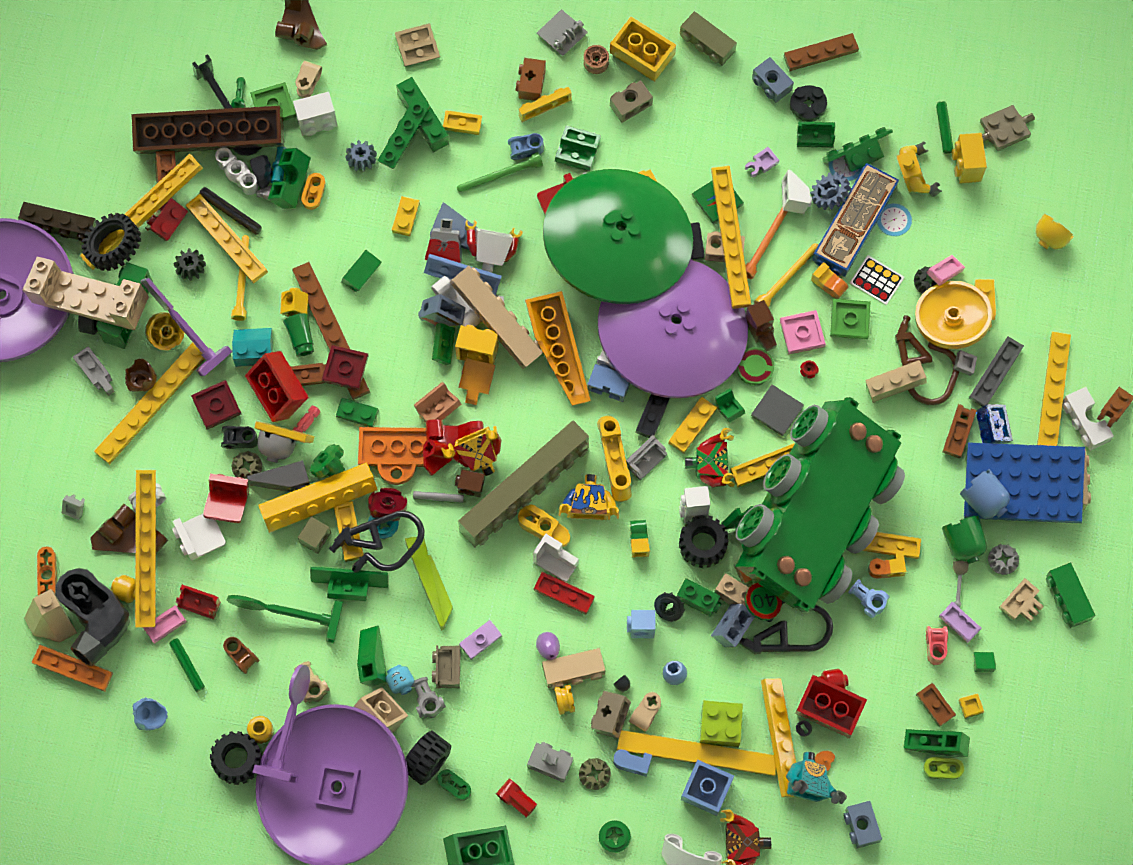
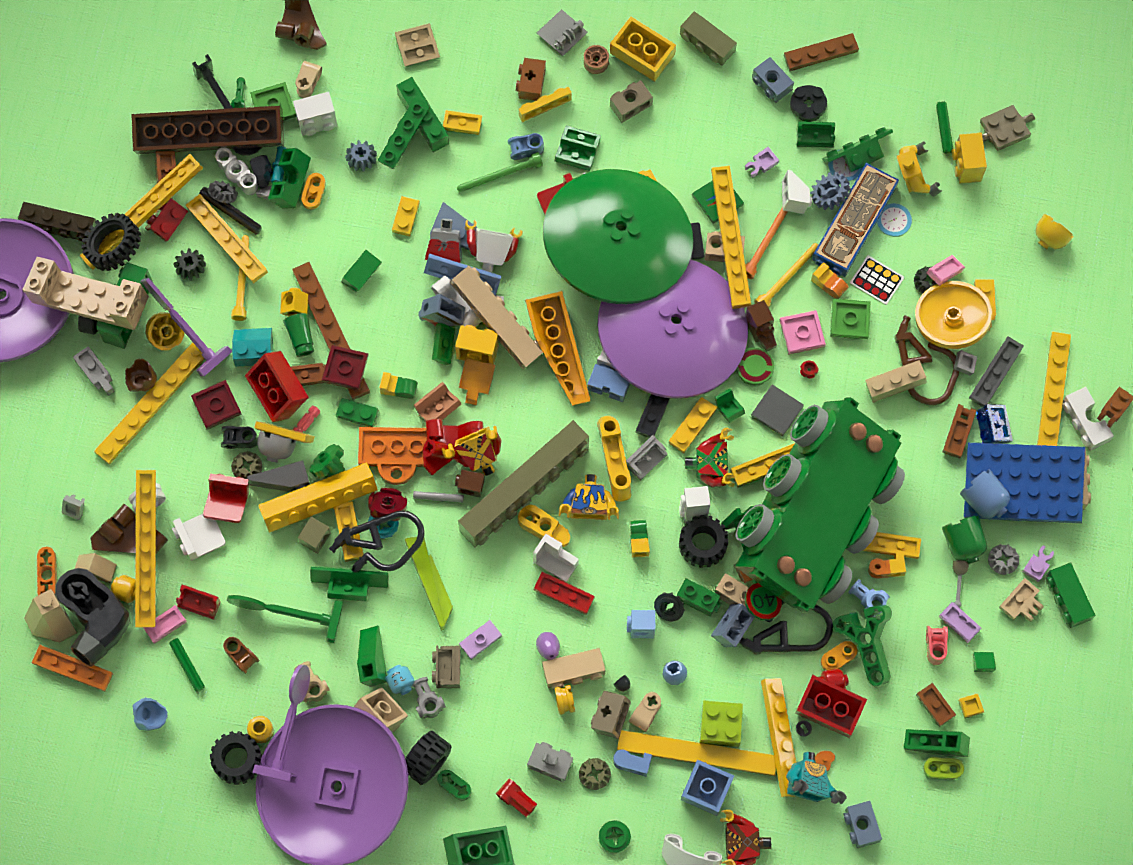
none -> tan slope [74,553,117,583]
none -> dark grey gear [208,181,238,203]
none -> leg [379,372,418,399]
none -> light orange plate [821,641,857,670]
none -> green beam [833,605,892,686]
none -> lavender plate [1022,545,1054,582]

